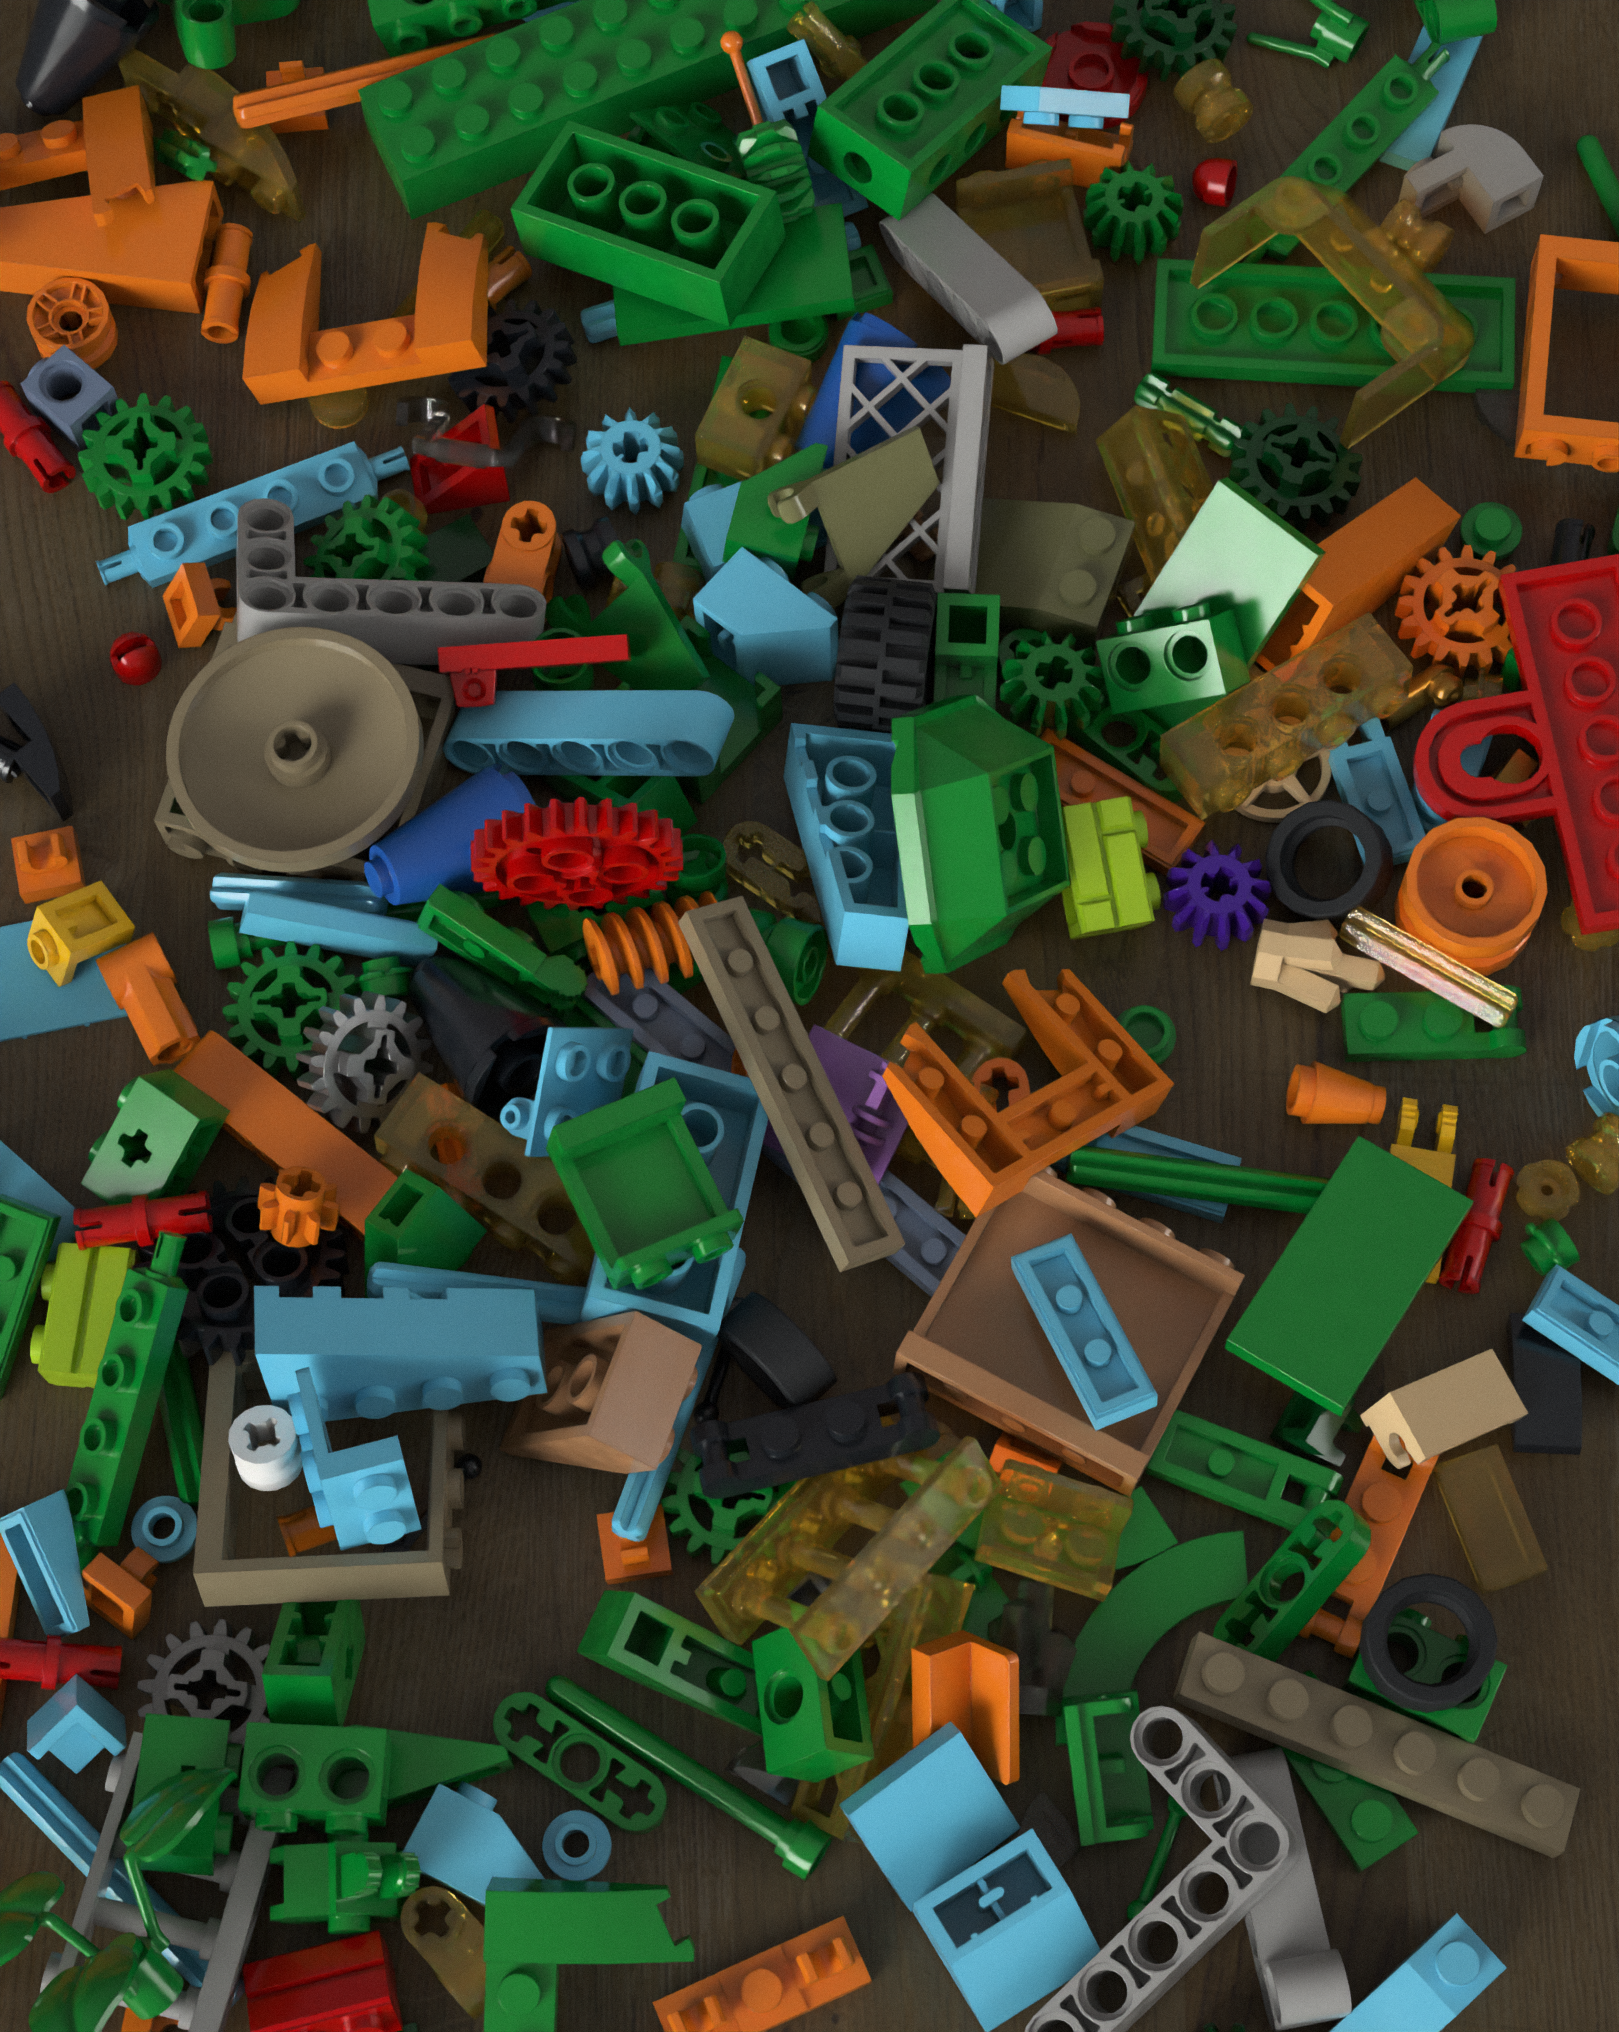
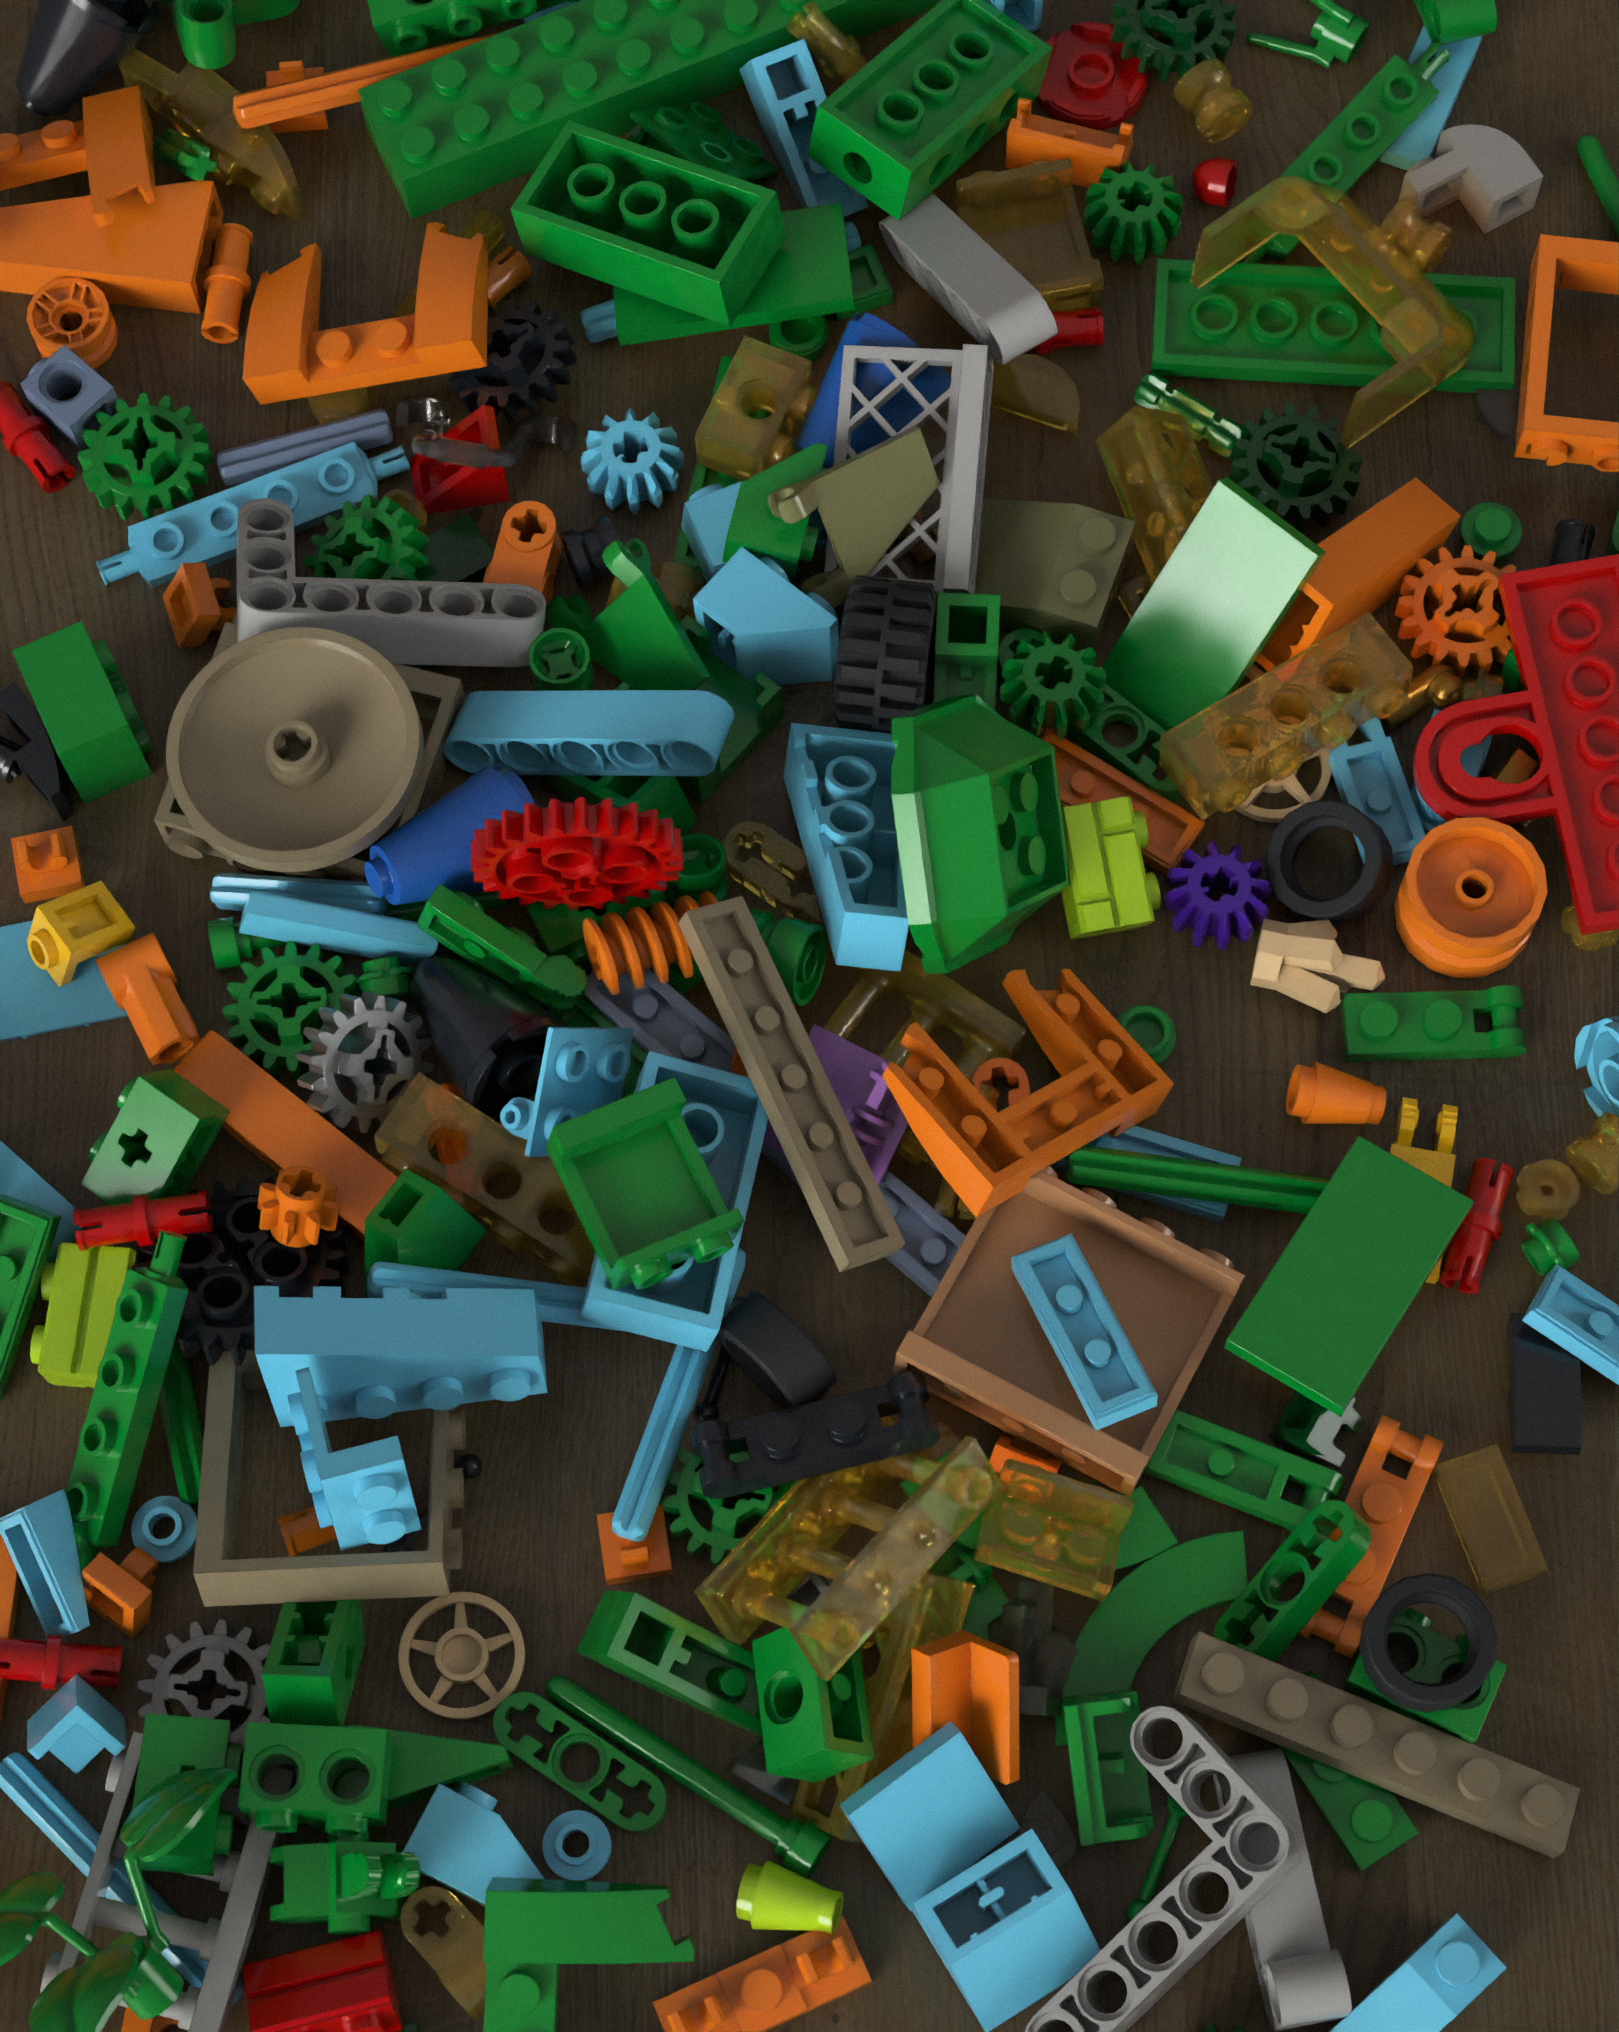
red hinge [110,631,162,686] -> none
white wheel [228,1405,303,1491] -> none
red hinge [437,634,631,708] -> none
medium nougat slope [499,1311,703,1474] -> none
orange hinge [720,31,764,125] -> none
green gear [736,119,815,224] -> none
medium azure plate [1000,85,1130,129] -> none
green brick [1096,602,1250,715] -> none
clear yellow axle [1339,907,1519,1028] -> none
tan hinge [1360,1349,1528,1469] -> none
none -> green brick [12,621,154,804]
none -> sand blue axle [217,409,393,486]
none -> tan wheel [398,1592,526,1720]
none -> lime cone [736,1860,844,1934]

